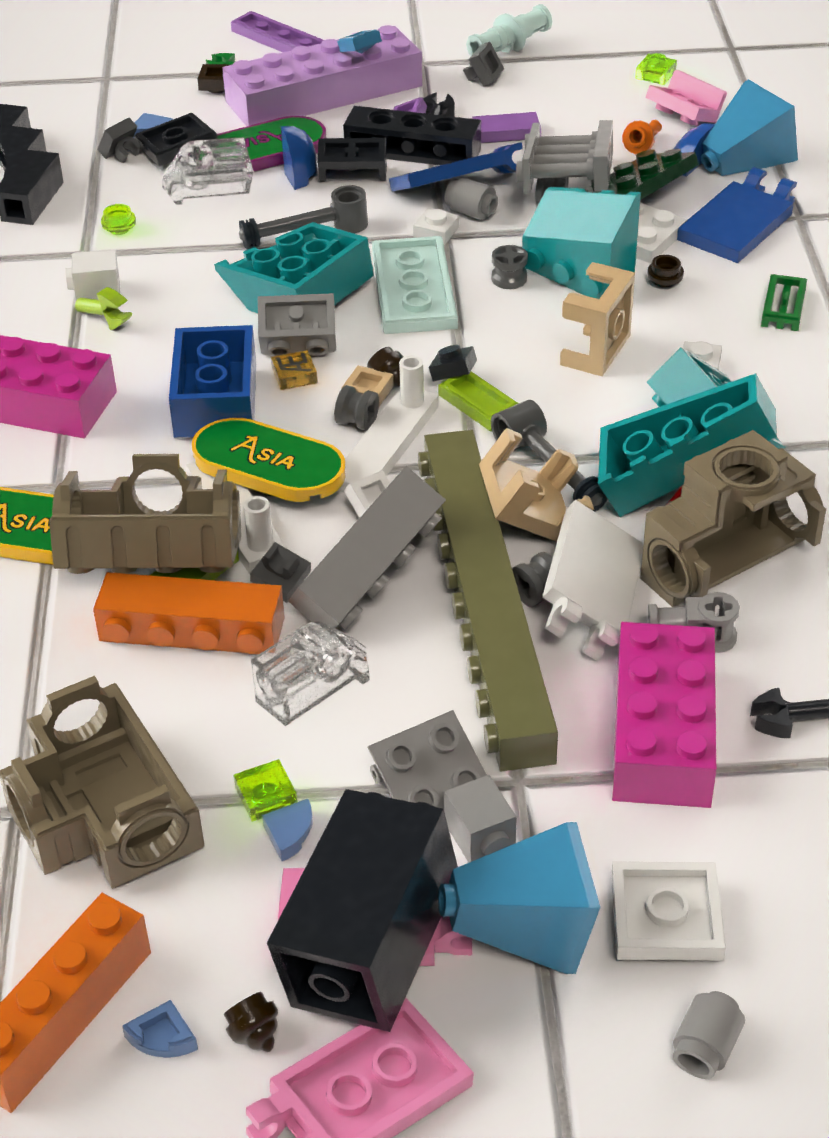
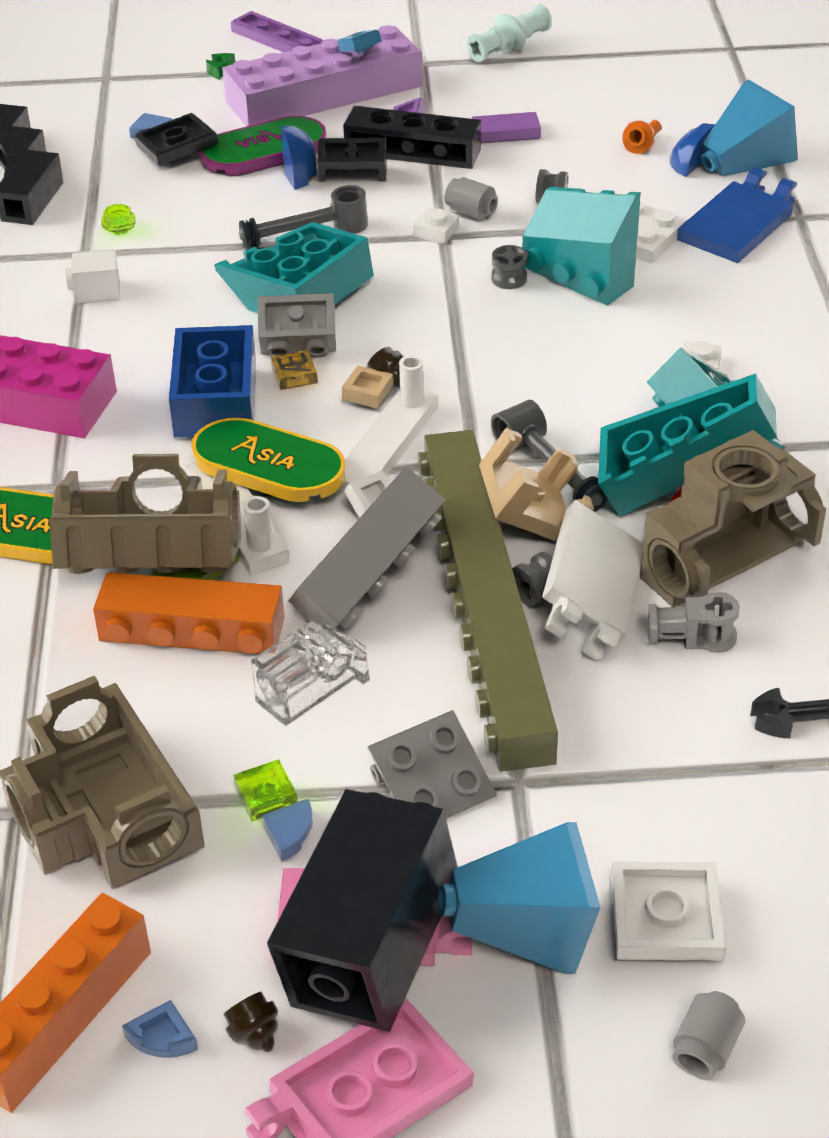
lime bar [75,287,133,330] -> none
dark grey tile [97,117,141,163] -> none
clear piece [162,137,254,205] -> none
dark brown plate [197,64,229,93] -> none
dark grey tile [250,542,311,603] -> none
dark grey wheel [334,385,379,431] -> none
light aqua tile [372,236,458,334] -> none
blue tile [388,142,523,192] -> none
black bar [423,92,455,117] -> none
black plate [428,345,477,381] -> none
lime tile [438,371,519,432] -> none
light grey brick [444,775,517,862] -> none
dark grey tile [463,42,505,87] -> none
light grey fence [516,120,614,194] -> none
tan panel [560,262,635,377] -> none
dark green plate [582,149,699,200] -> none
dark pink brick [612,622,717,808] -> none
clear neon green plate [636,53,677,85] -> none
bright pink bracket [645,70,727,126] -> none
dark brown plate [647,255,684,287] -> none
green tile [761,274,808,331] -> none

